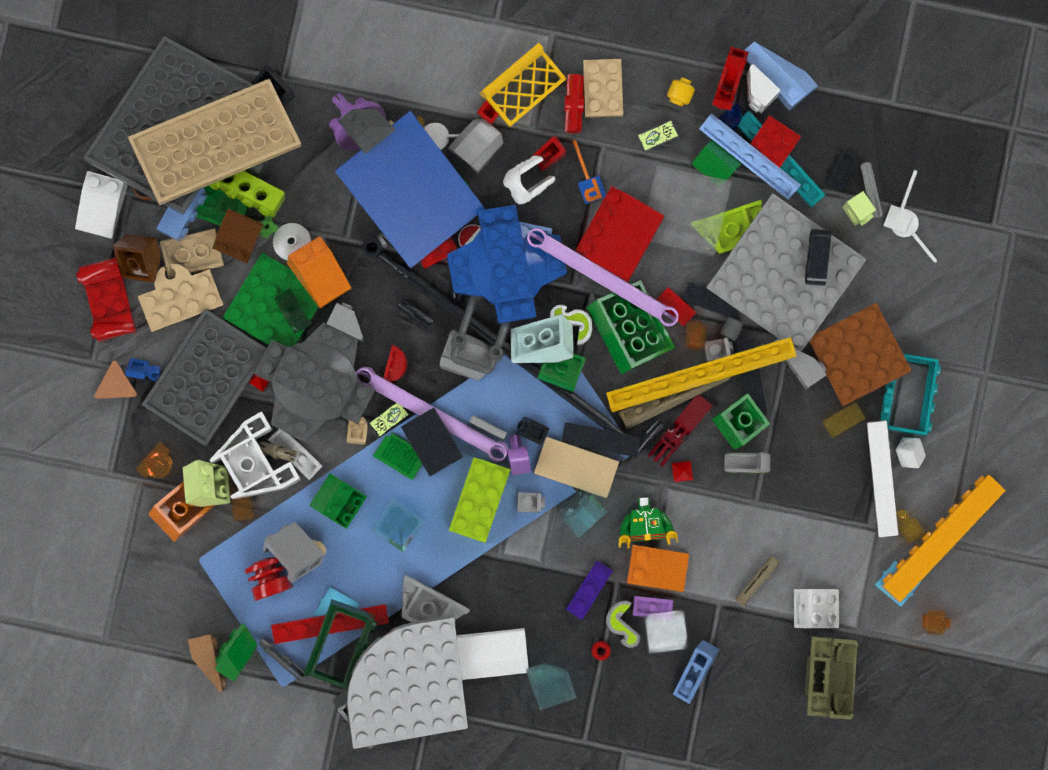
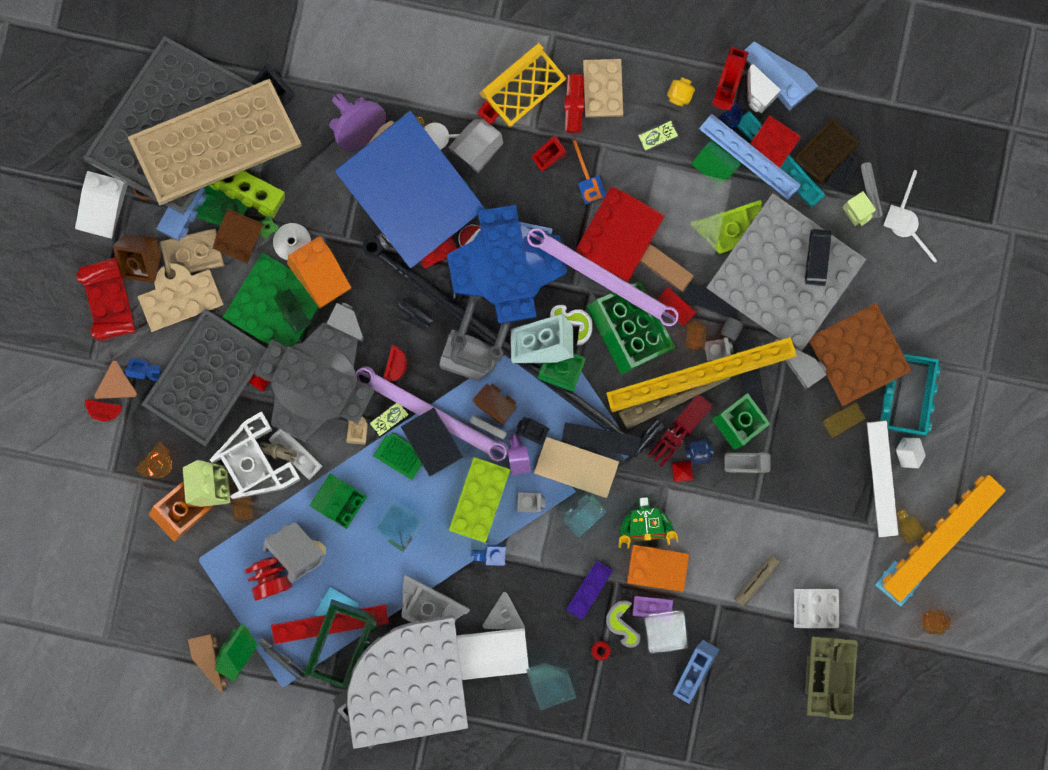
dark grey slope [338,109,395,154] -> none
white piece [503,156,555,204] -> none
none -> red plate [85,399,124,422]
none -> plate [471,545,506,566]
none -> reddish brown slope [472,384,517,426]
none -> light grey piece [483,592,525,630]
none -> medium nougat slope [639,244,694,292]
none -> dark blue head [686,438,714,465]
none -> dark brown tile [793,118,860,184]

